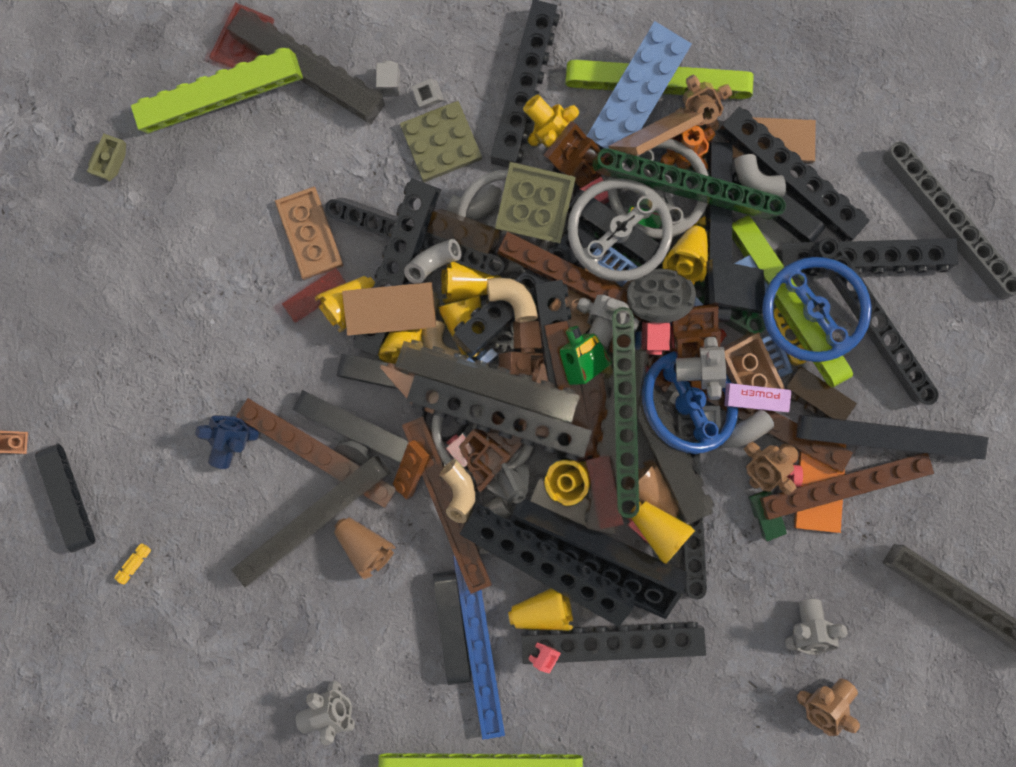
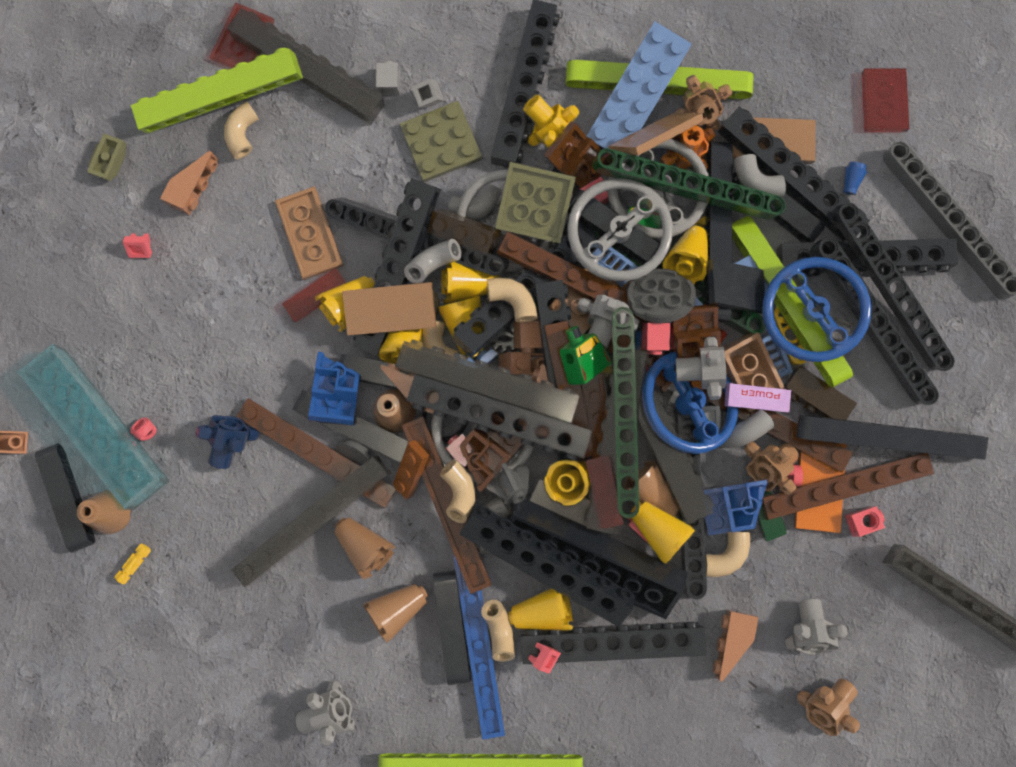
none -> clear light blue brick [18,344,169,510]
none -> medium nougat cone [77,490,132,534]
none -> coral tile [123,234,152,258]
none -> coral tile [130,417,157,441]
none -> nougat slope [160,151,218,215]
none -> tan cylinder [224,101,259,159]
none -> blue slope [308,351,360,425]
none -> medium nougat cone [362,584,428,643]
none -> medium nougat cone [372,389,416,432]
none -> tan cylinder [481,600,515,662]
none -> blue slope [702,480,767,535]
none -> tan cylinder [705,532,750,577]
none -> nougat slope [713,610,758,681]
none -> black beam [832,203,955,371]
none -> blue cone [843,162,867,195]
none -> coral brick [844,506,885,537]
none -> clear red tile [862,68,910,132]

